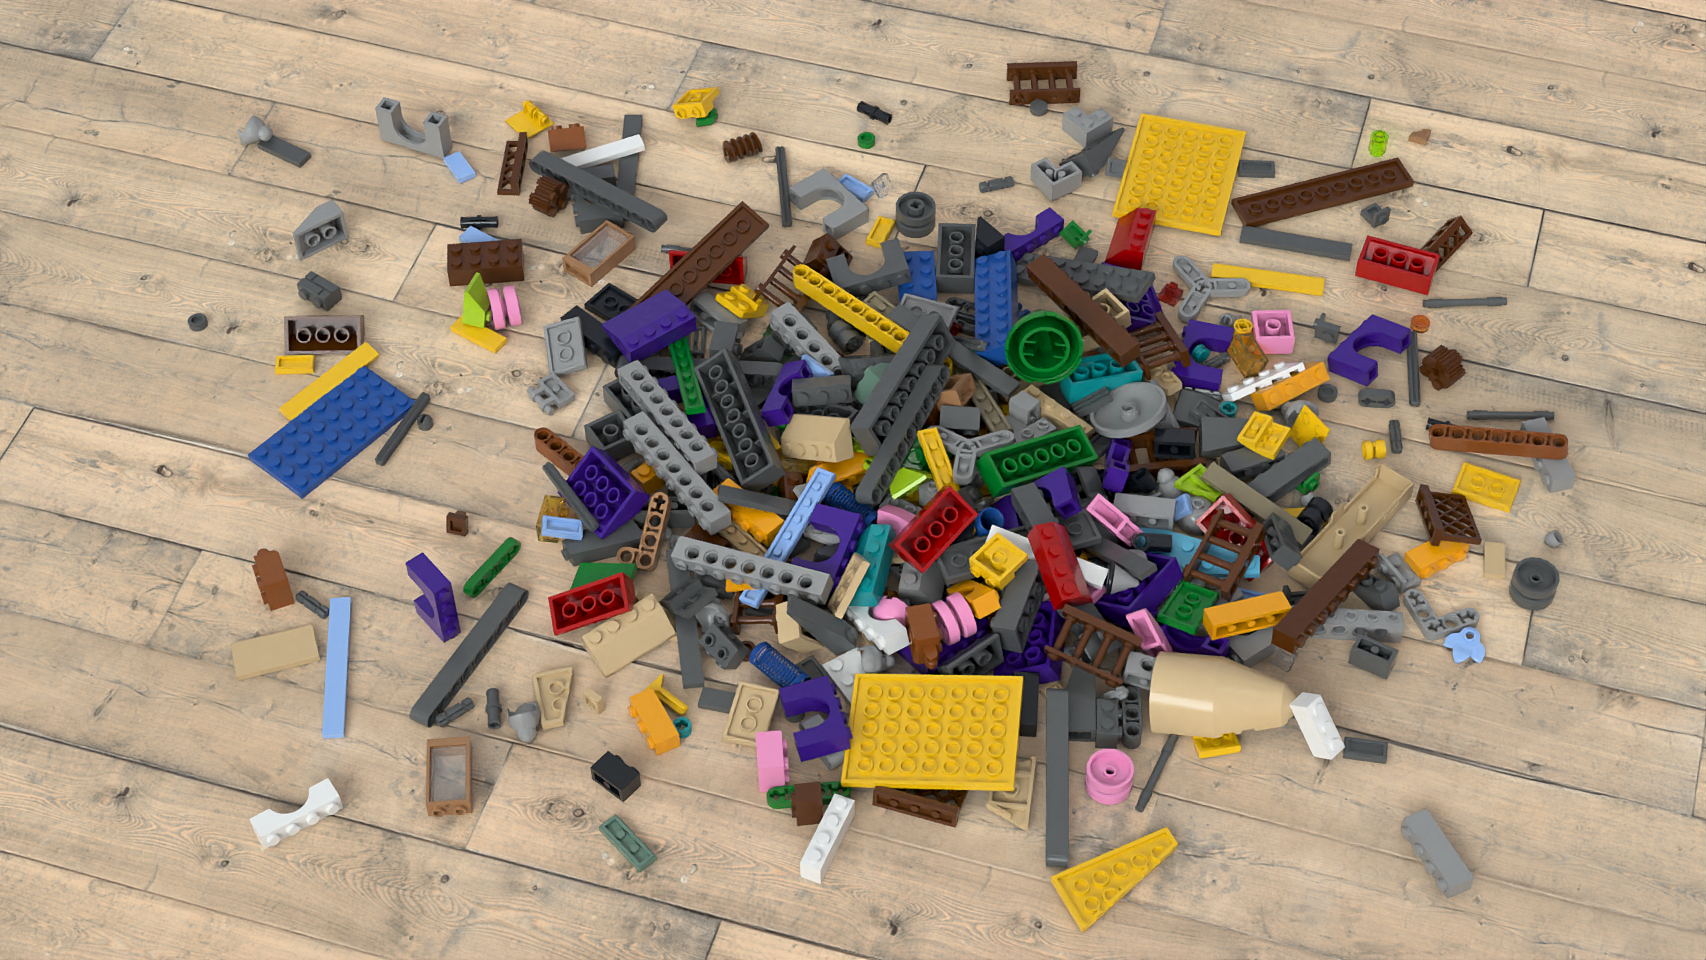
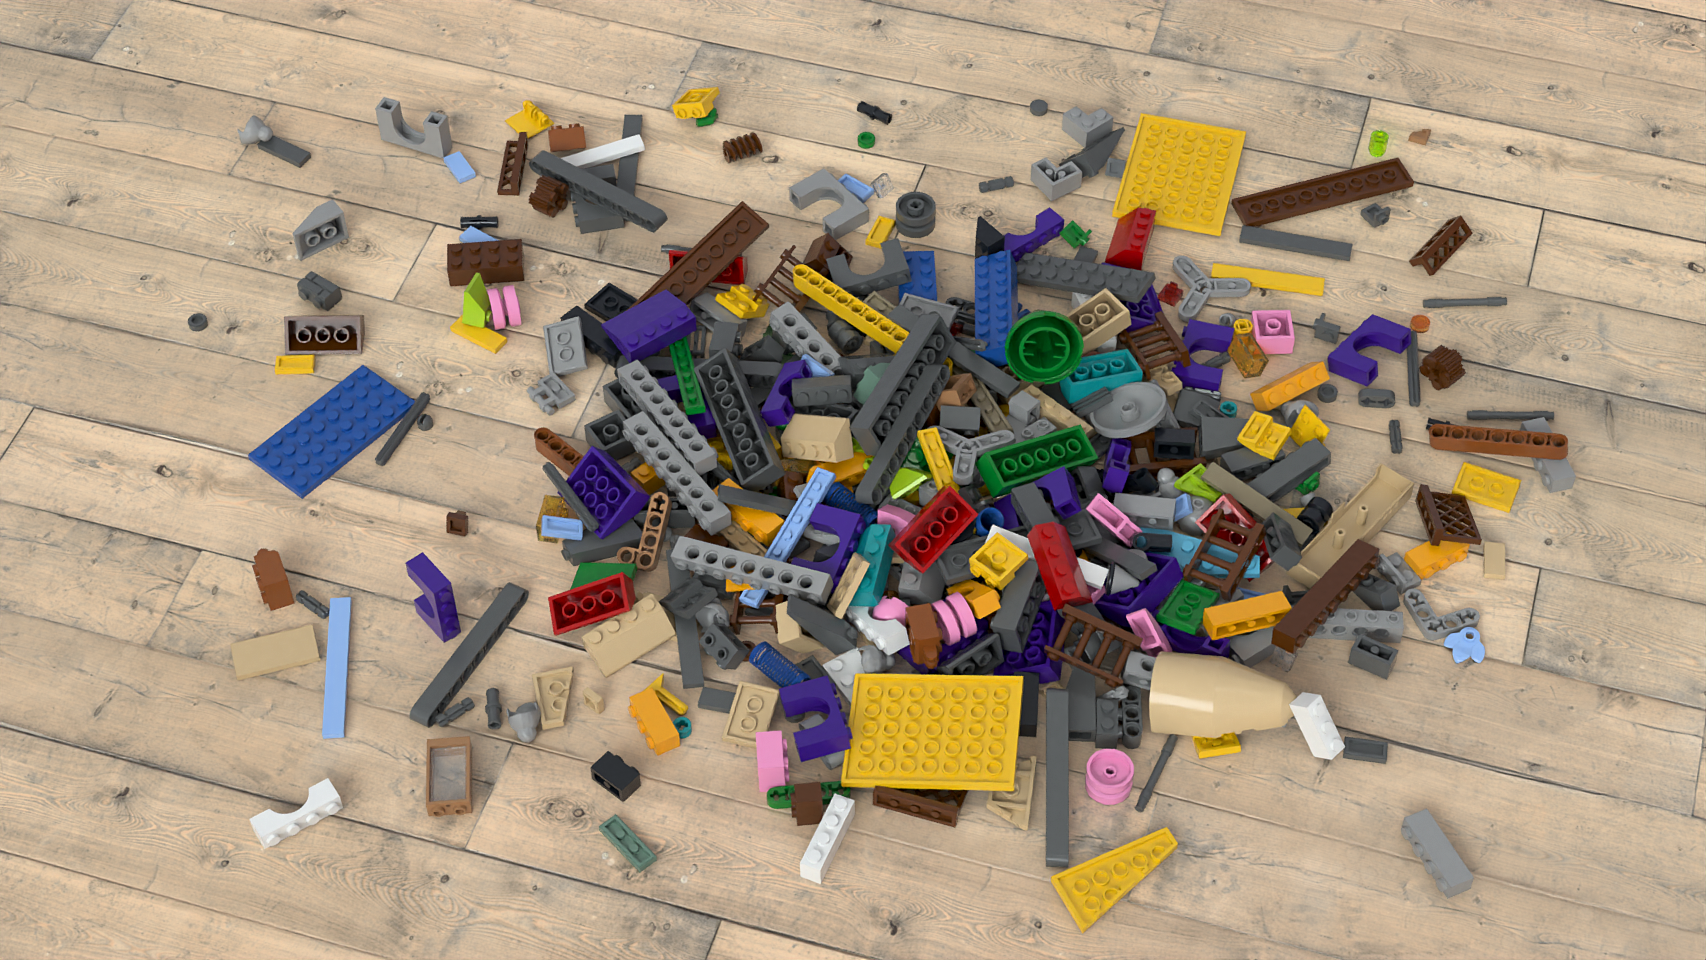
yellow tile [279,342,379,421] -> none
green beam [463,537,521,598] -> none
window [562,220,636,287] -> none
dark grey axle [775,146,792,227] -> none
dark grey brick [936,223,976,294] -> none
reddish brown fence [1006,61,1080,105] -> none
reddish brown brick [1026,254,1141,368] -> none
teal bush [1191,344,1210,364] -> none
white wing [1221,361,1305,401] -> none
dark grey tile [1238,160,1275,178] -> none
red slope [1355,235,1440,295] -> none
yellow wheel [1362,439,1386,460] -> none
dark grey wheel [1509,557,1560,611] -> none
light grey hinge [1545,530,1563,548] -> none

